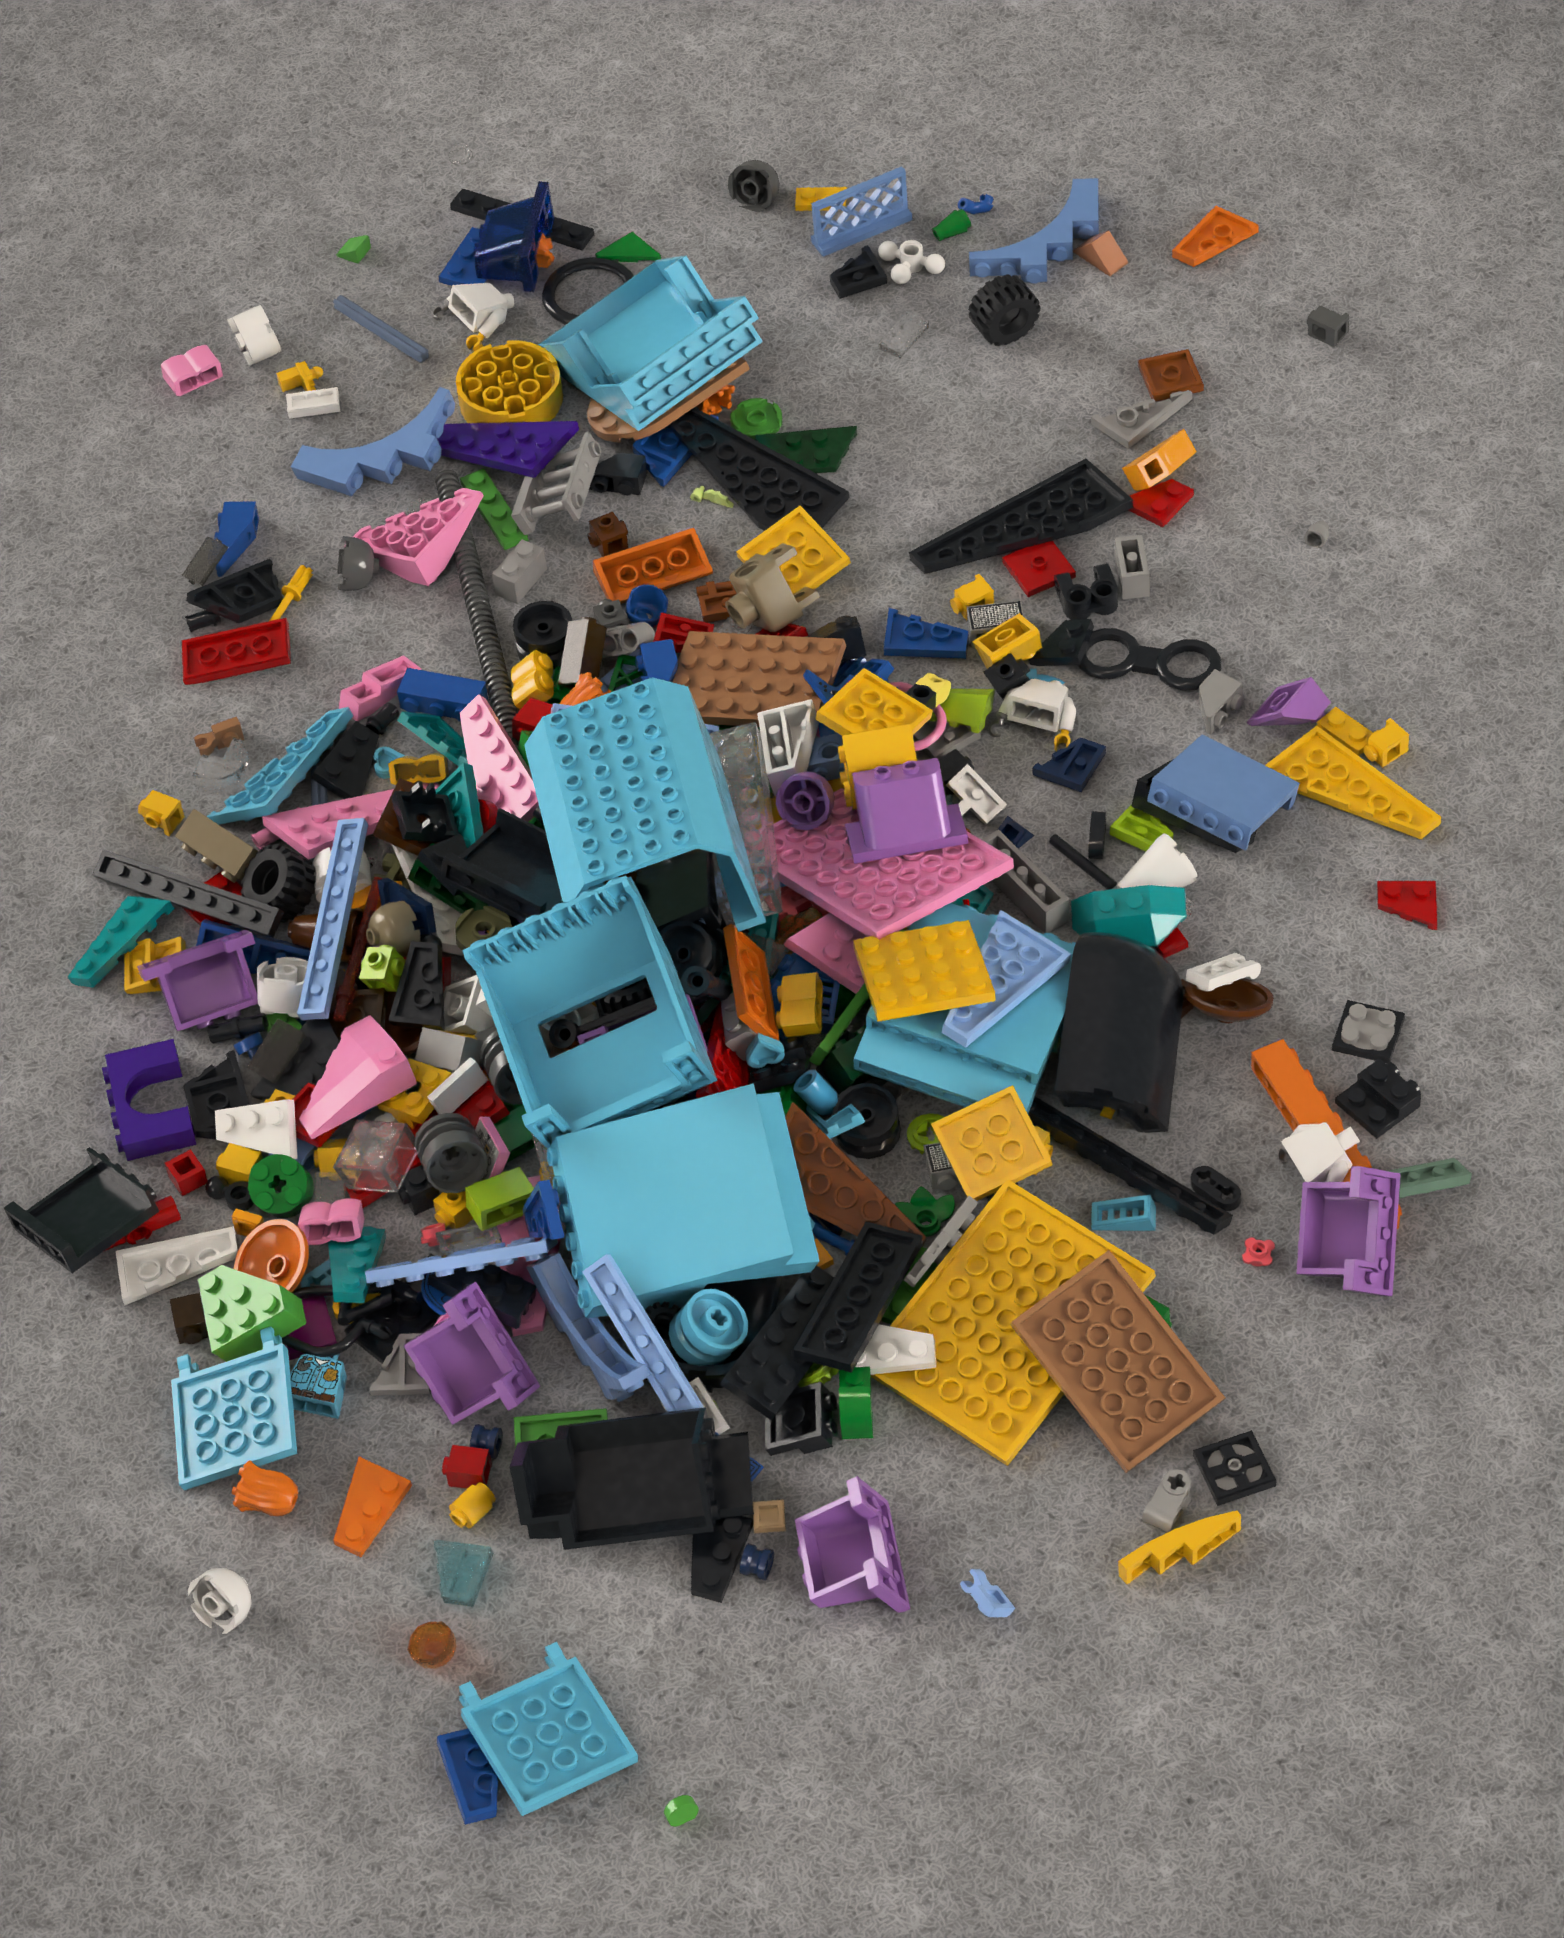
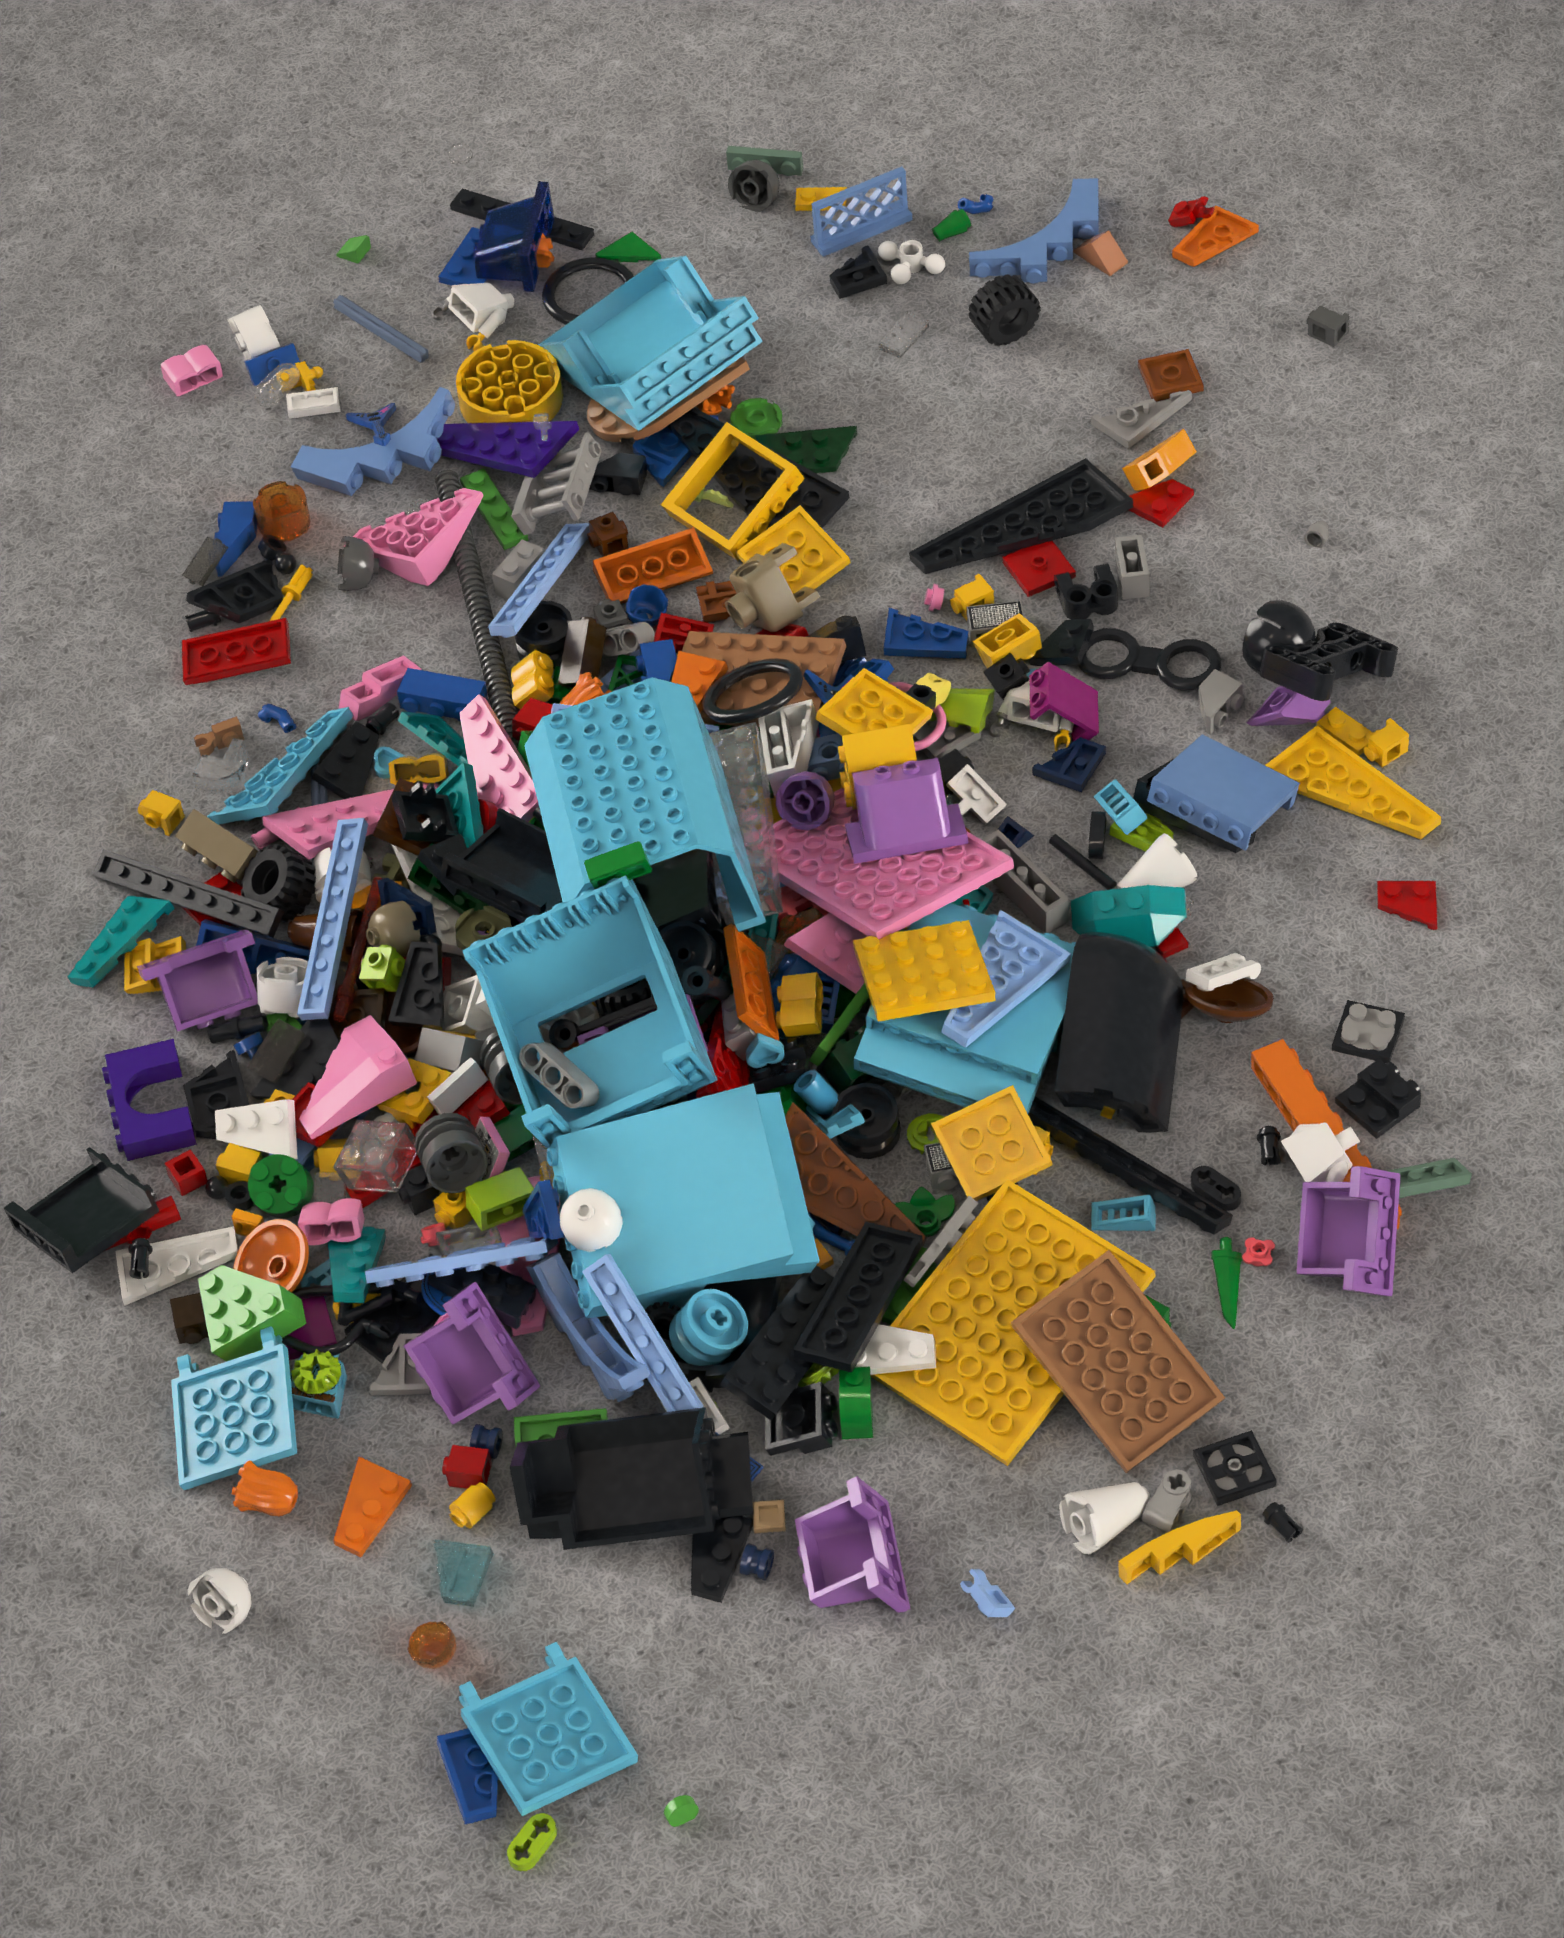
none -> black pin [128,1238,153,1279]
none -> blue plate [244,343,300,386]
none -> clear orange brick [253,481,311,542]
none -> clear plate [254,363,300,408]
none -> black plate [258,535,296,574]
none -> blue arm [258,704,296,733]
none -> lime gear [291,1349,341,1394]
none -> blue piece [346,403,396,446]
none -> light blue plate [488,523,590,638]
none -> lime beam [507,1813,557,1871]
none -> light grey beam [519,1042,599,1108]
none -> clear hand [533,413,552,441]
none -> white cylinder [559,1188,623,1252]
none -> green slope [584,841,653,889]
none -> yellow window [661,422,805,561]
none -> orange wing [671,651,728,713]
none -> black wedge [702,658,803,724]
none -> sand green plate [726,146,803,176]
none -> bright pink plate [924,584,944,611]
none -> magenta panel [1029,662,1099,742]
none -> white cone [1059,1482,1150,1554]
none -> medium azure slope [1094,779,1147,835]
none -> red plate [1168,196,1215,227]
none -> green bar [1211,1237,1242,1329]
none -> black beam [1242,600,1398,701]
none -> black pin [1257,1126,1281,1165]
none -> black pin [1262,1502,1303,1543]

